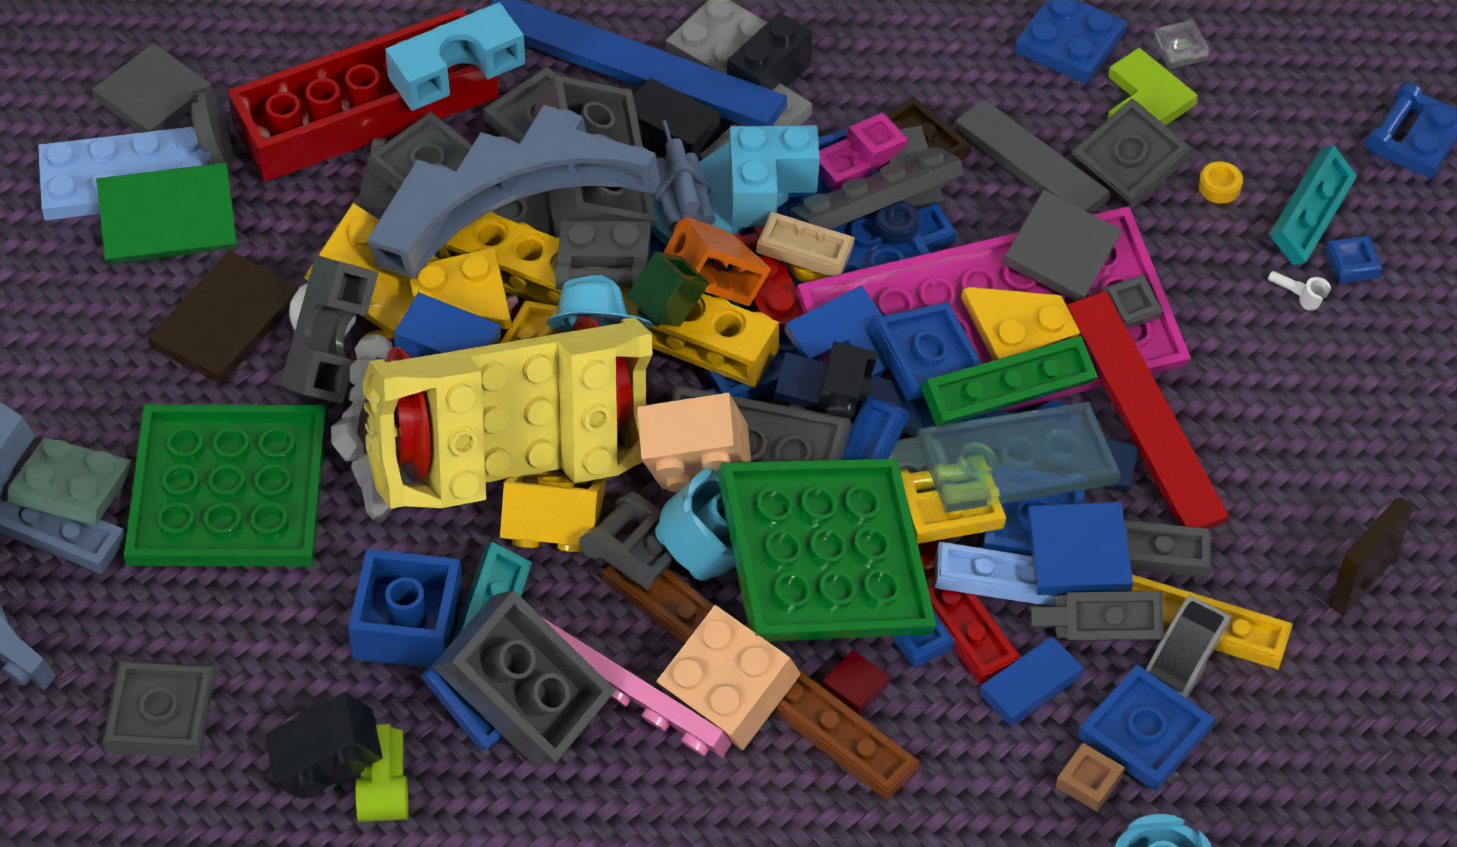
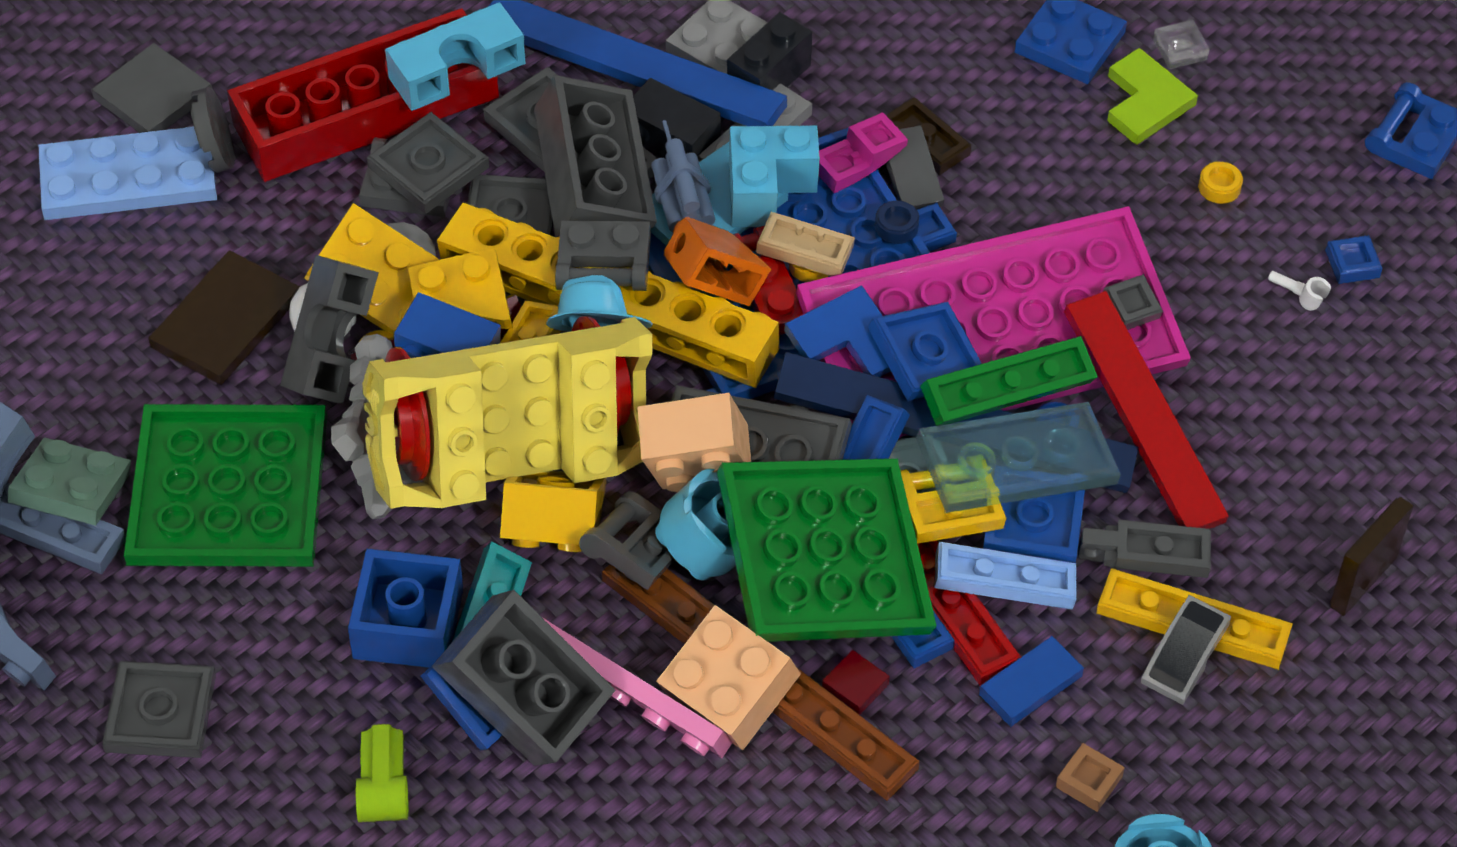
green tile [96,162,238,265] -> none
black brick [265,692,383,800] -> none
sand blue arch [367,105,661,279] -> none
dark green brick [626,252,710,327] -> none
dark grey plate [790,147,964,229] -> none
black brick [817,341,879,419] -> none
dark grey tile [954,99,1110,214] -> none
yellow wing [961,287,1081,361] -> none
dark grey tile [1003,190,1122,301] -> none
blue tile [1027,502,1133,595] -> none
dark grey hinge [1031,591,1164,641] -> none
dark grey tile [1071,98,1193,209] -> none
blue plate [1077,665,1215,792] -> none
teal plate [1269,145,1357,265] -> none

